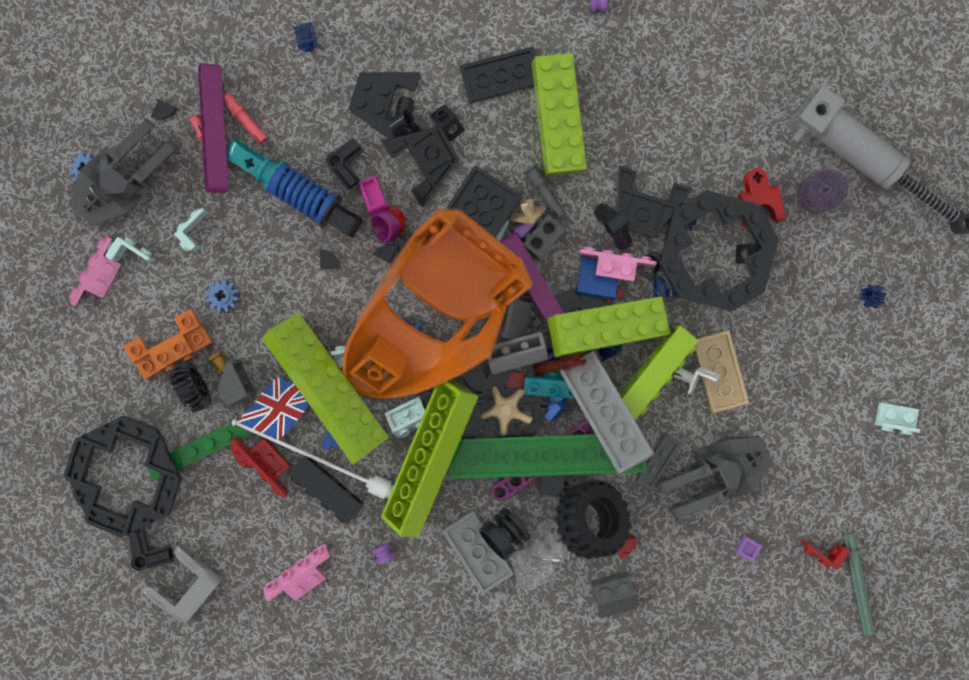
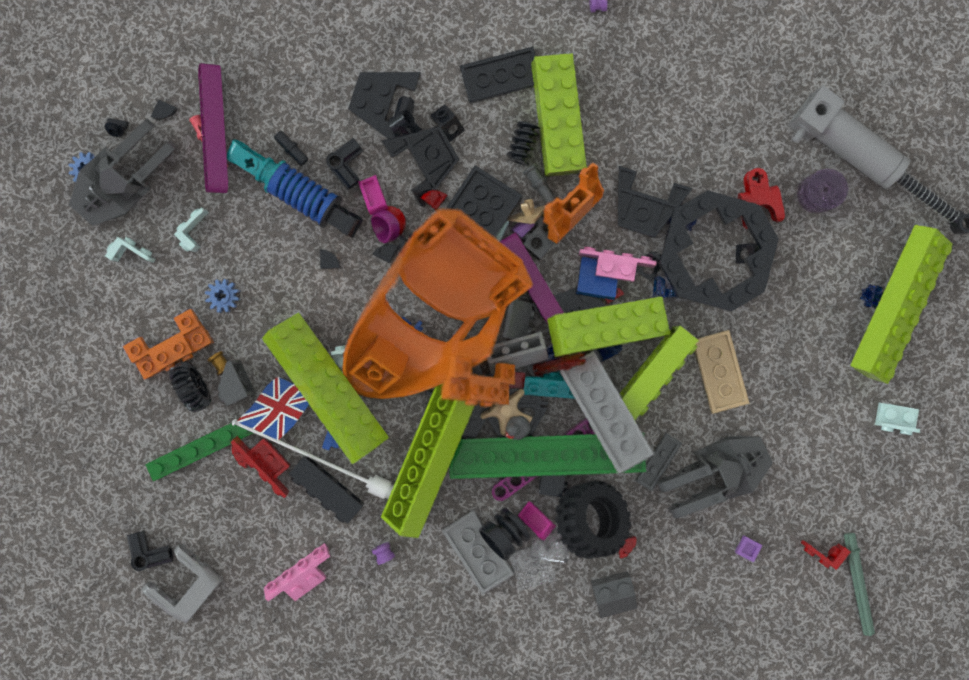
black plate [64,416,182,537] -> none
bright pink bracket [69,235,121,306] -> none
coral pin [223,93,268,145] -> none
clear blue bracket [293,22,319,52] -> none
light aqua bracket [385,397,425,438] -> none
blue bracket [544,397,570,422] -> none
black piece [594,203,632,250] -> none
white bracket [674,366,721,394] -> none
none -> black plate [104,118,128,137]
none -> black pin [274,130,309,166]
none -> red tile [421,190,448,210]
none -> orange bracket [442,356,515,407]
none -> dark grey animal [506,416,530,440]
none -> black piece [507,122,540,166]
none -> dark pink tile [517,501,556,540]
none -> orange bracket [543,162,604,244]
none -> lime brick [850,225,953,384]

